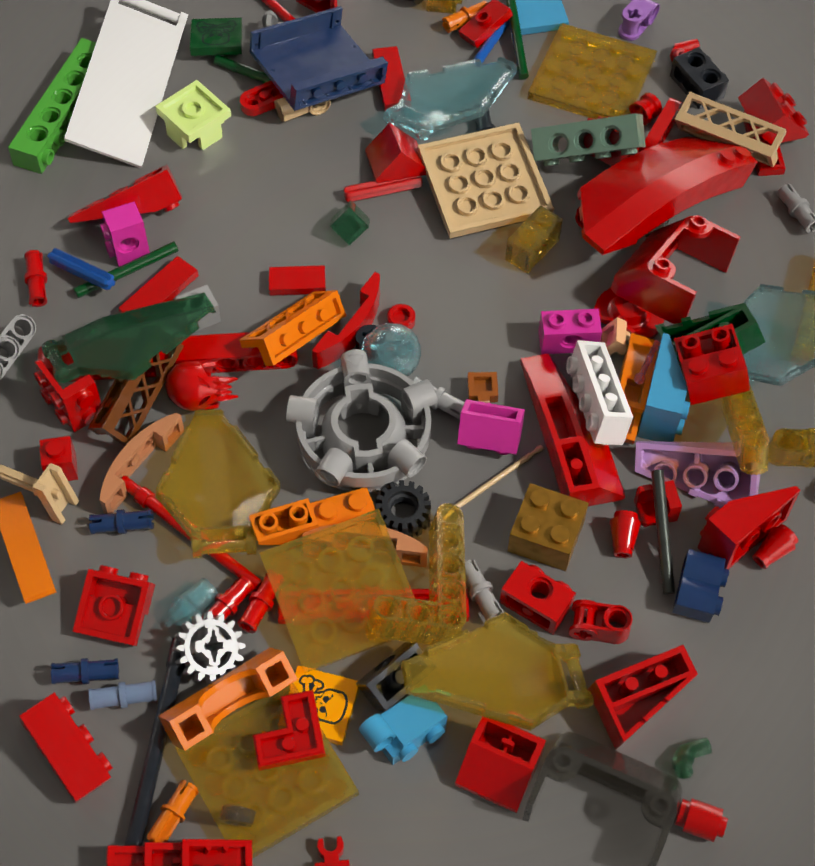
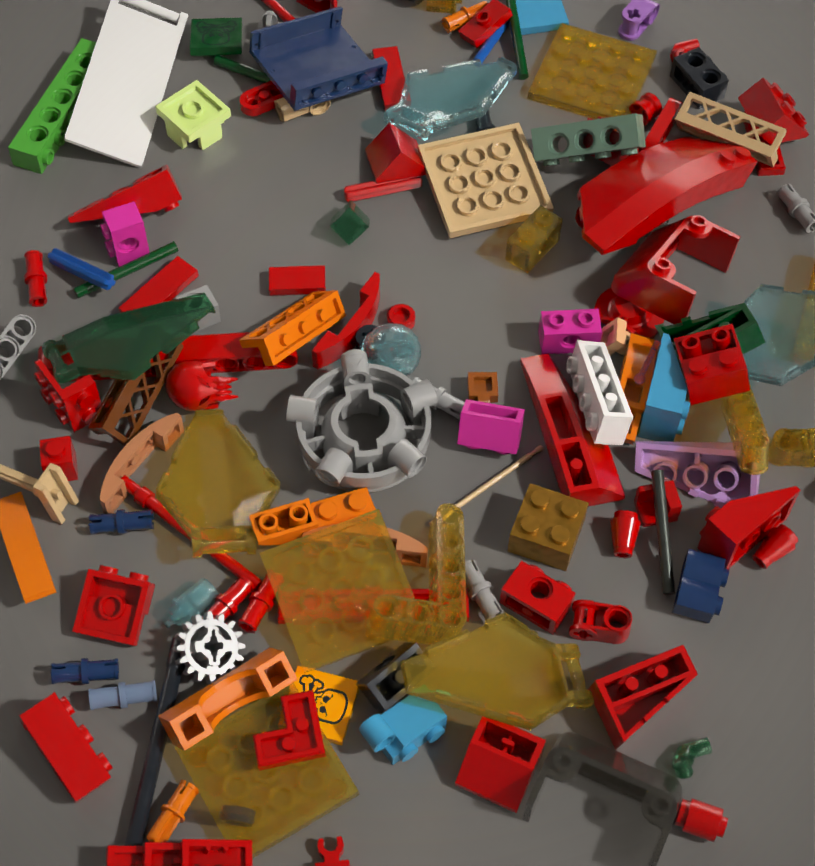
black tyre [375,480,431,538] -> none

